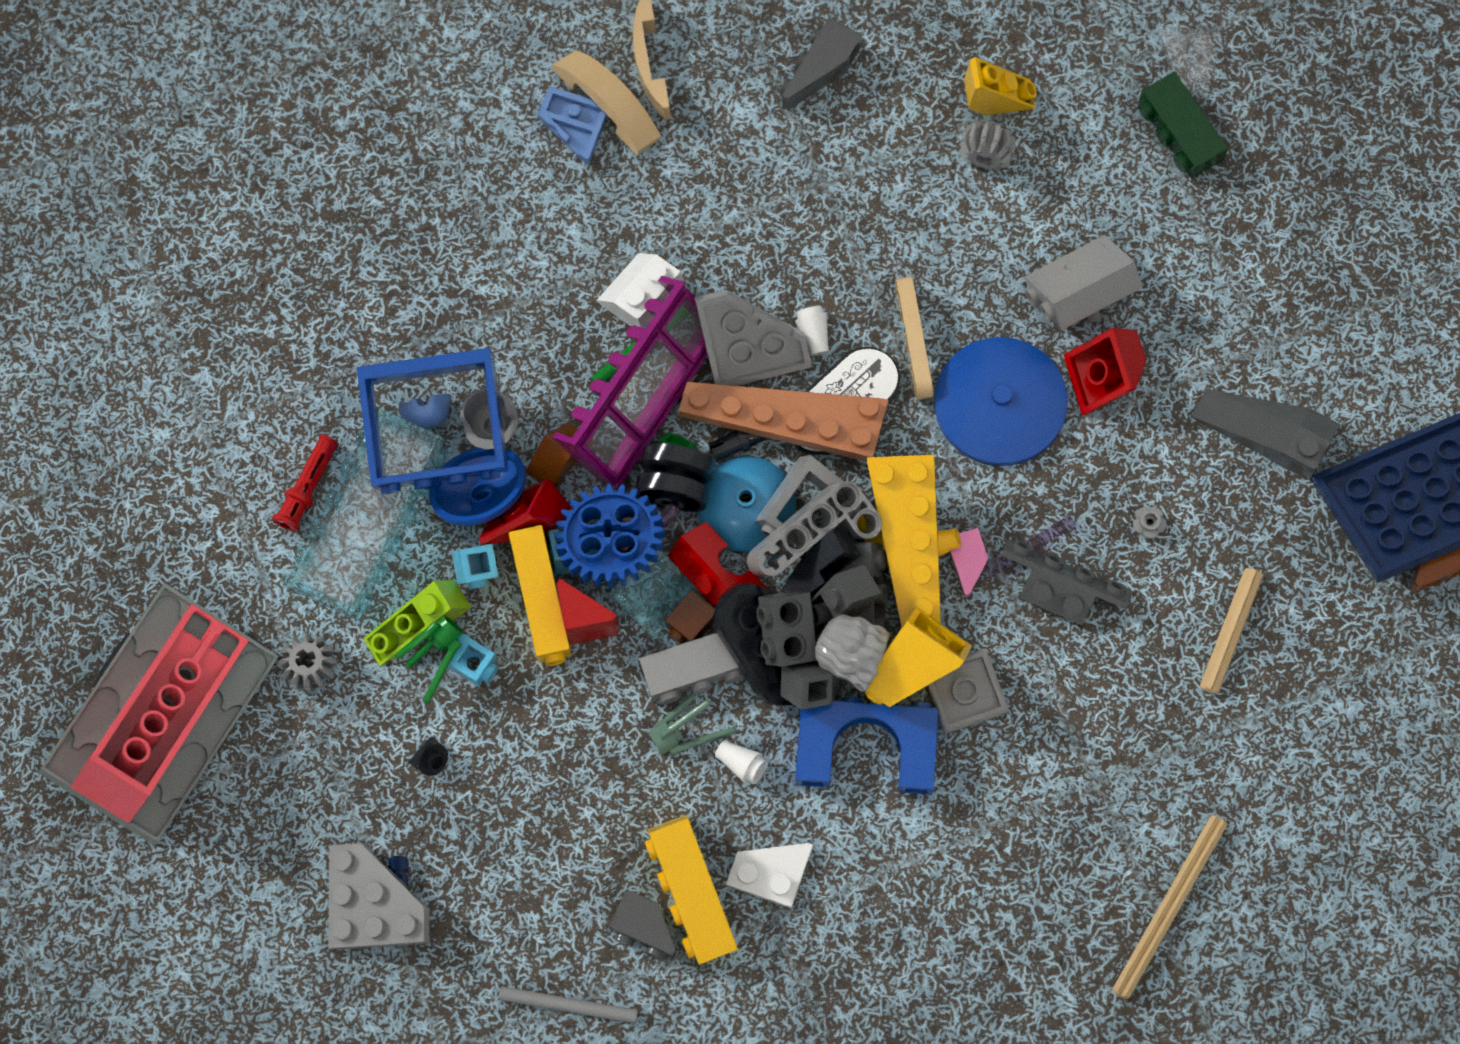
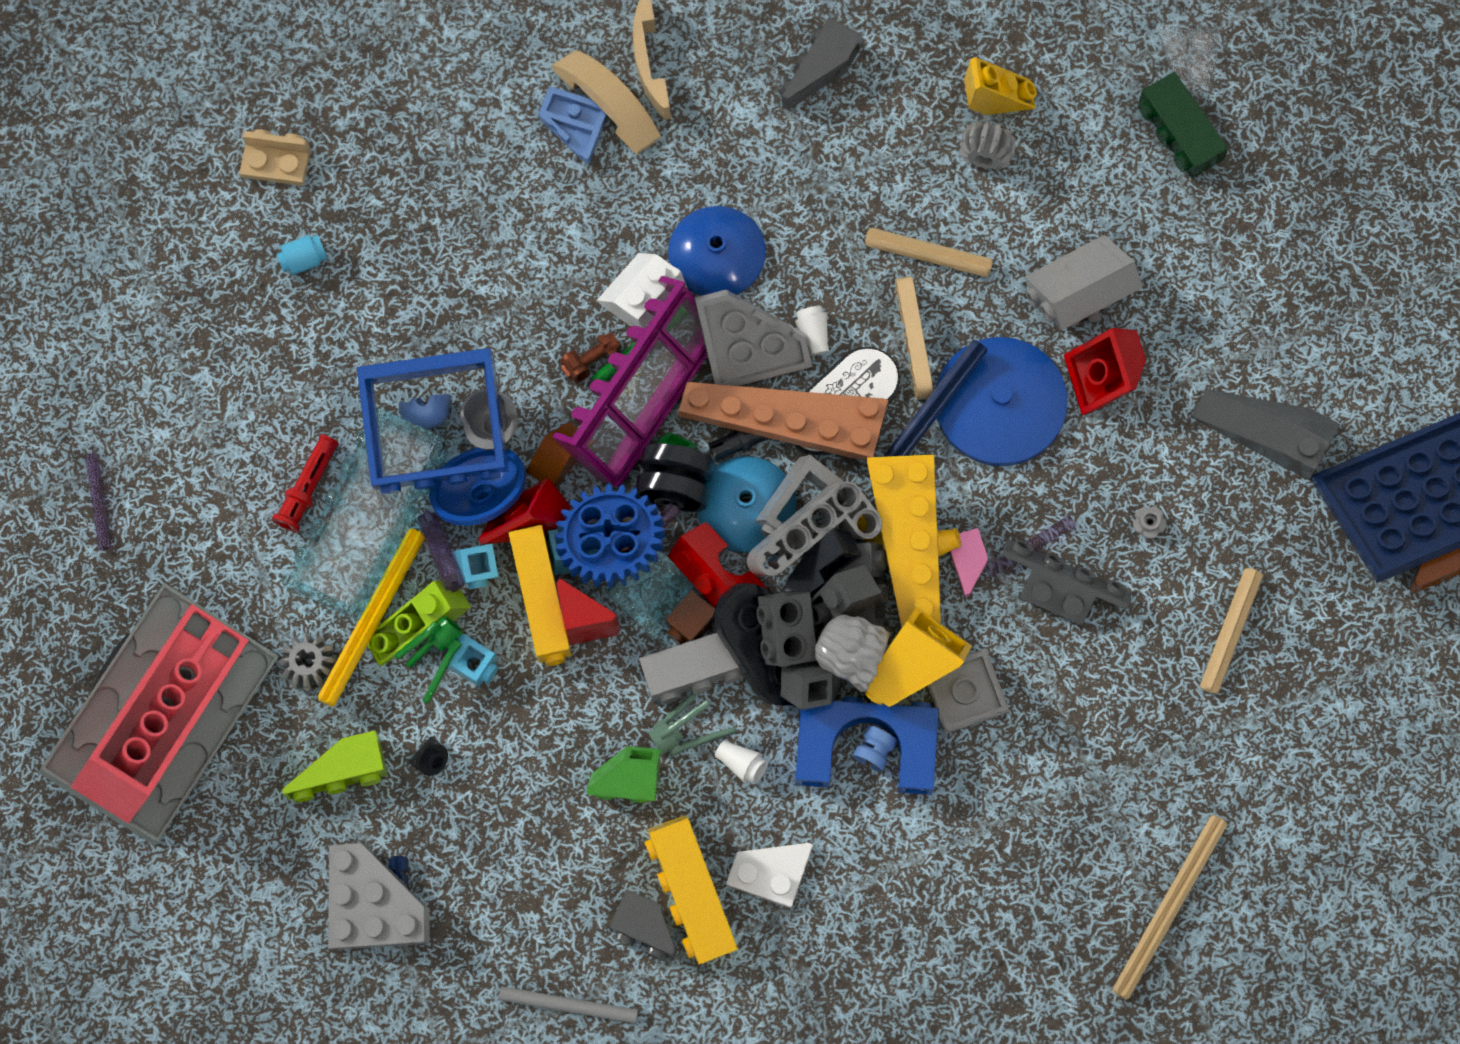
none -> clear purple piece [85,453,112,551]
none -> tan bracket [239,129,311,186]
none -> medium azure brick [277,235,328,276]
none -> lime slope [282,730,388,803]
none -> yellow axle [318,528,425,707]
none -> clear purple axle [417,510,464,592]
none -> copper bar [560,332,622,383]
none -> bright green slope [587,746,661,803]
none -> blue dish [668,206,766,296]
none -> medium blue wheel [852,725,898,772]
none -> tan axle [865,228,993,277]
none -> dark blue axle [883,340,987,457]

